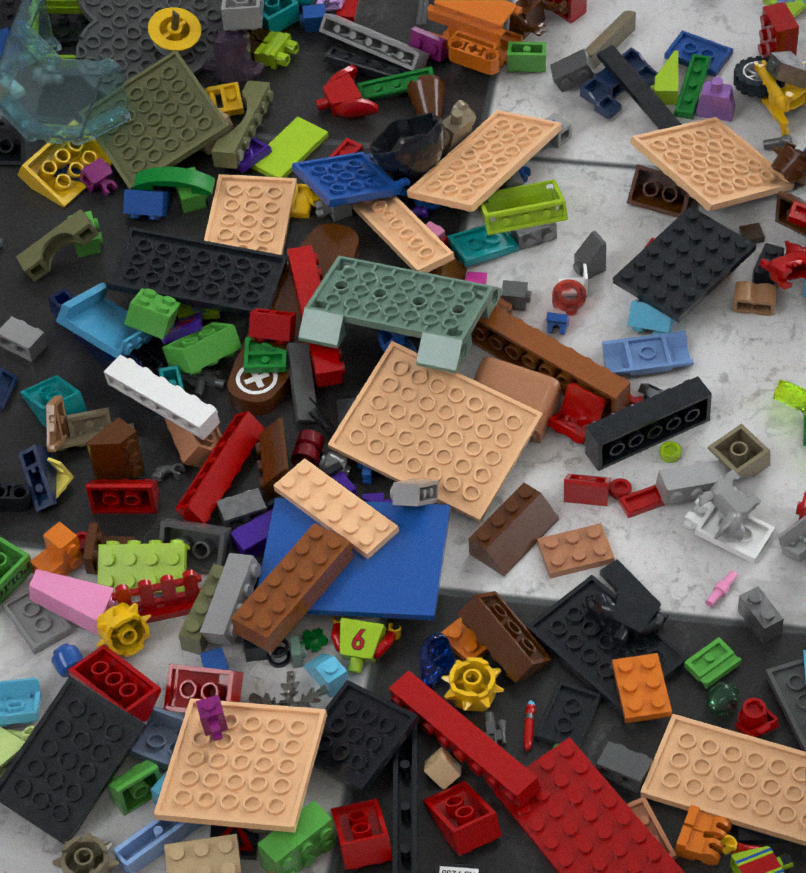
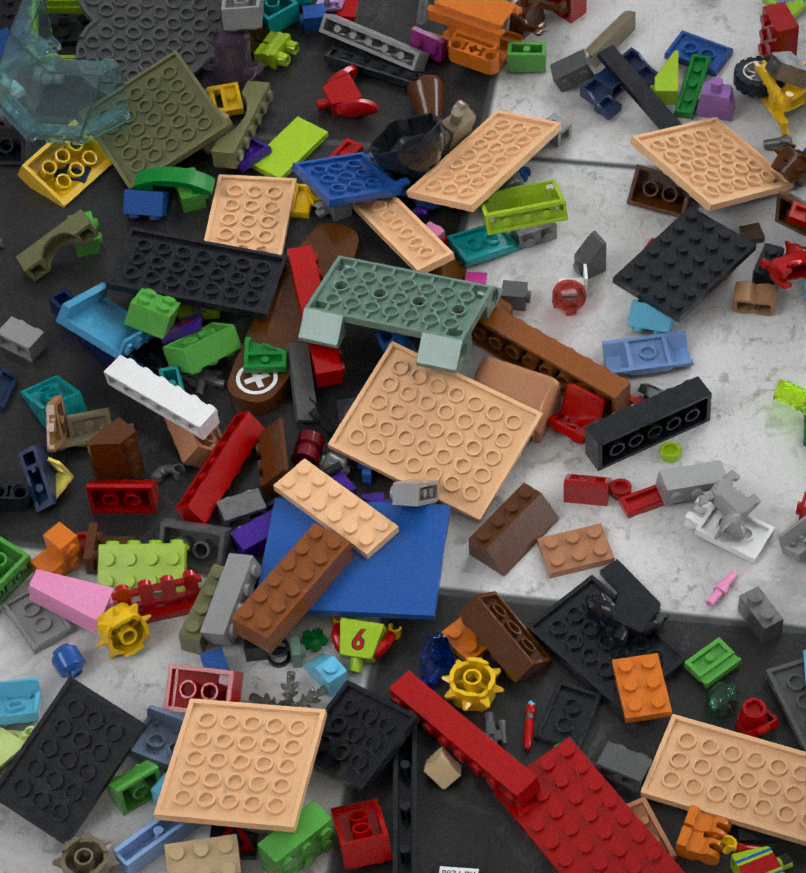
red slope [68,644,161,723] -> none
magenta brick [79,157,118,197] -> none
yellow piece [148,7,201,56] -> none
magenta brick [196,695,228,741] -> none
red brick [249,308,296,344] -> none
green tile [358,66,434,101] -> none
red slope [423,781,502,856] -> none
blue tile [546,312,570,335] -> none
dark tan slope [708,423,771,477] -> none

